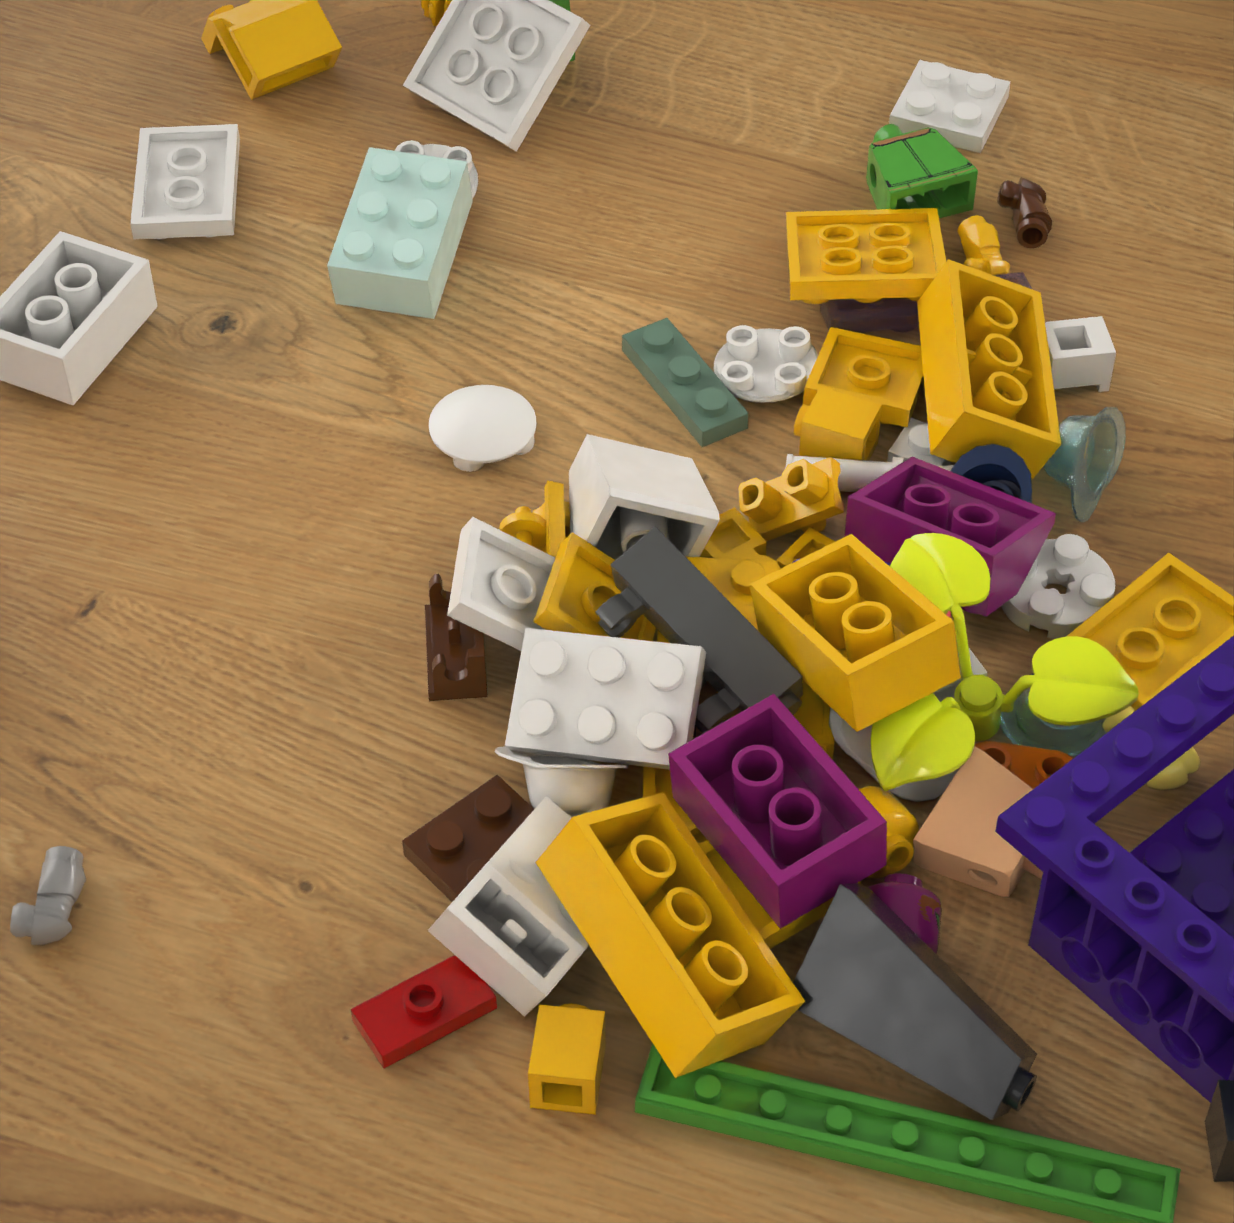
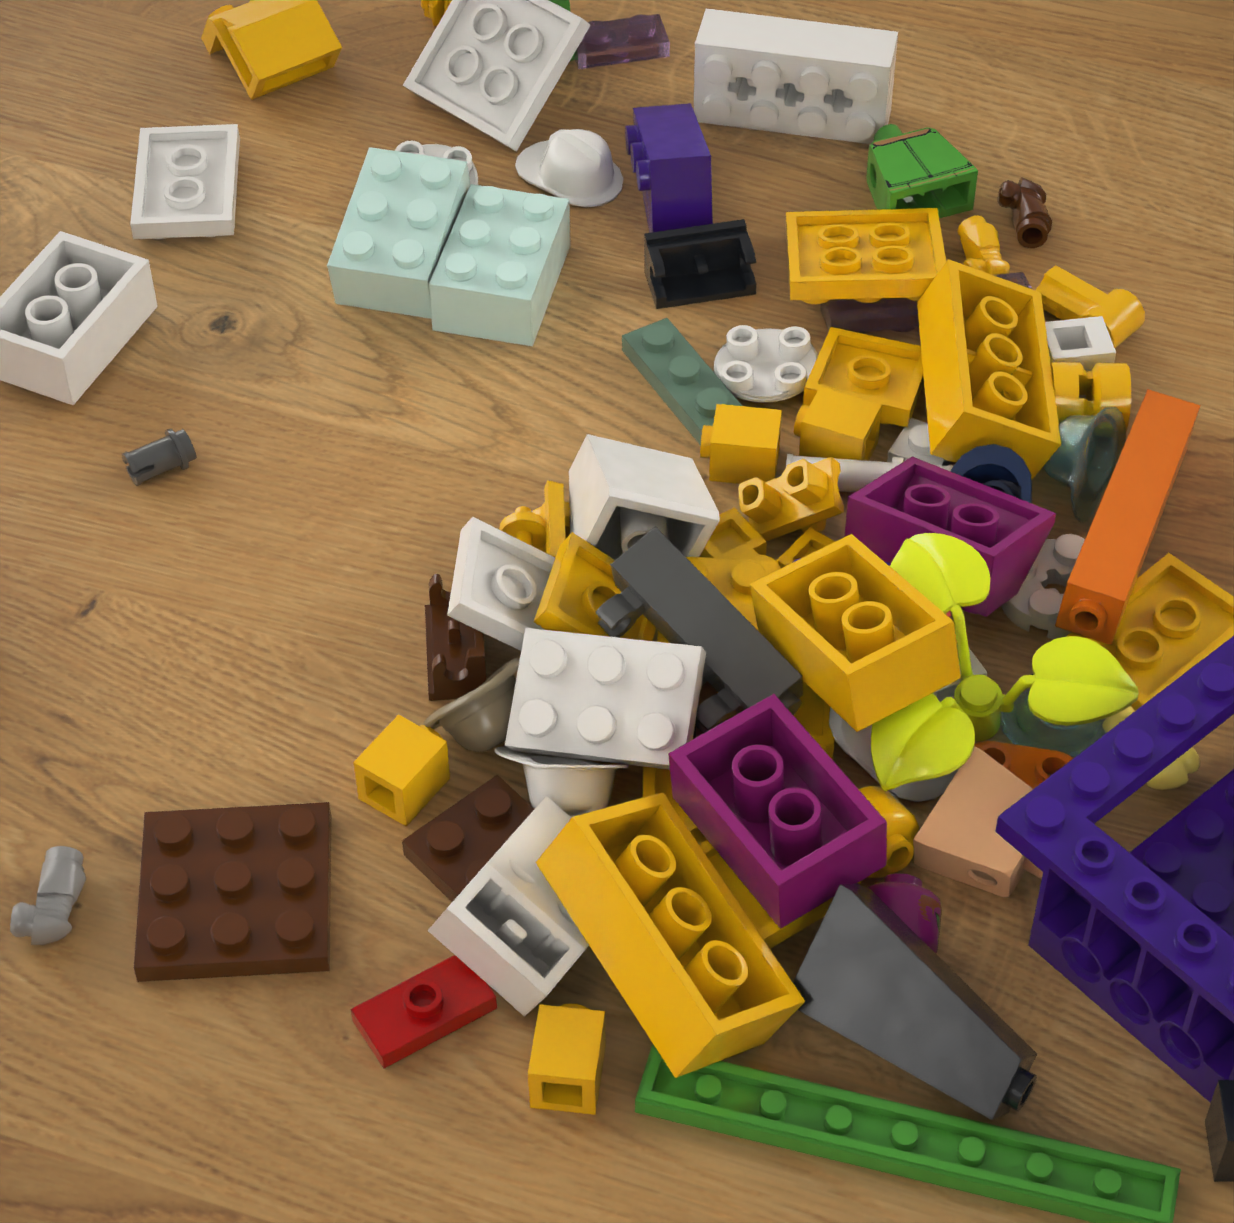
white dish [429,385,537,472] -> none
white plate [889,60,1010,153] -> none
none -> dark grey pin [122,428,197,486]
none -> reddish brown plate [134,802,332,982]
none -> yellow brick [353,714,450,827]
none -> dark tan hat [424,658,520,752]
none -> light aqua brick [429,184,571,347]
none -> white piece [515,129,623,207]
none -> plate [575,14,670,69]
none -> dark purple wedge [625,103,713,233]
none -> black hinge [644,219,756,309]
none -> white brick [694,9,898,144]
none -> yellow brick [700,404,782,484]
none -> yellow piece [1036,265,1145,348]
none -> yellow wheel [1050,362,1131,434]
none -> orange brick [1055,389,1201,645]

